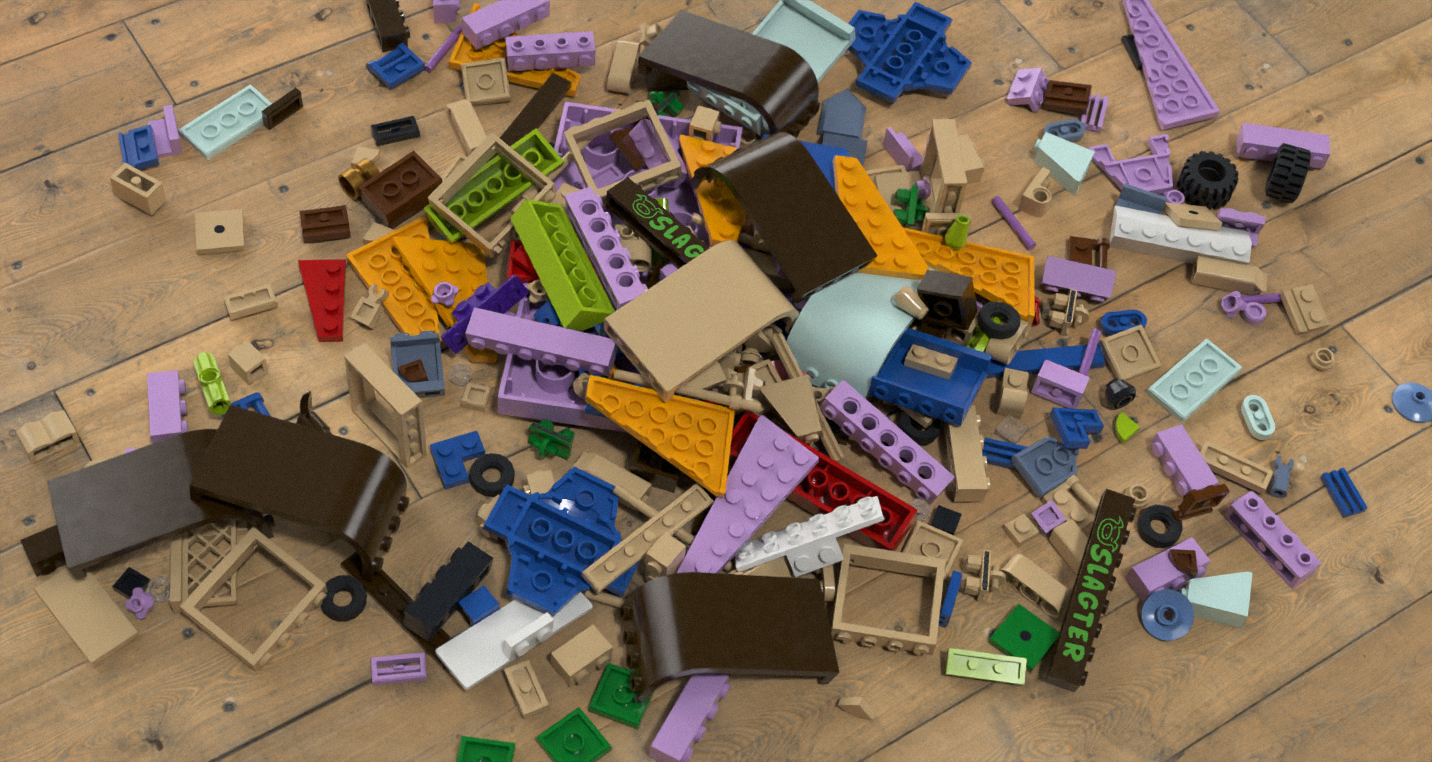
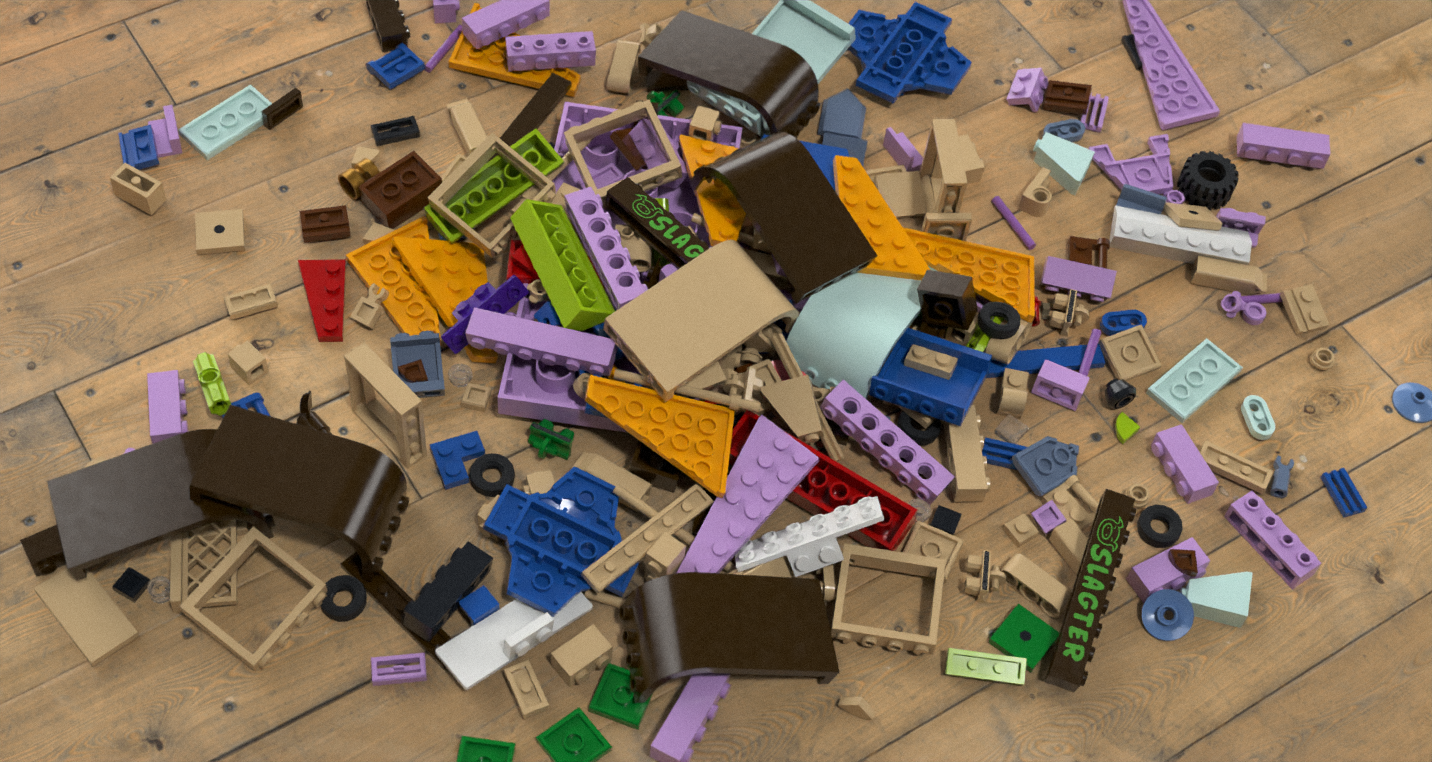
tan brick [16,410,80,463] -> none
lavender plate [125,587,154,619] -> none
lavender plate [431,282,459,306] -> none
tan tile [461,57,511,106] -> none
green hips [893,185,930,229] -> none
tan cone [893,285,929,320] -> none
lavender plate [914,177,931,200] -> none
blue tile [938,570,963,628] -> none
lime cone [945,215,970,249] -> none
blue plate [1050,407,1104,449] -> none
reddish brown plate [1172,484,1230,521] -> none
black tyre [1265,143,1311,203] -> none

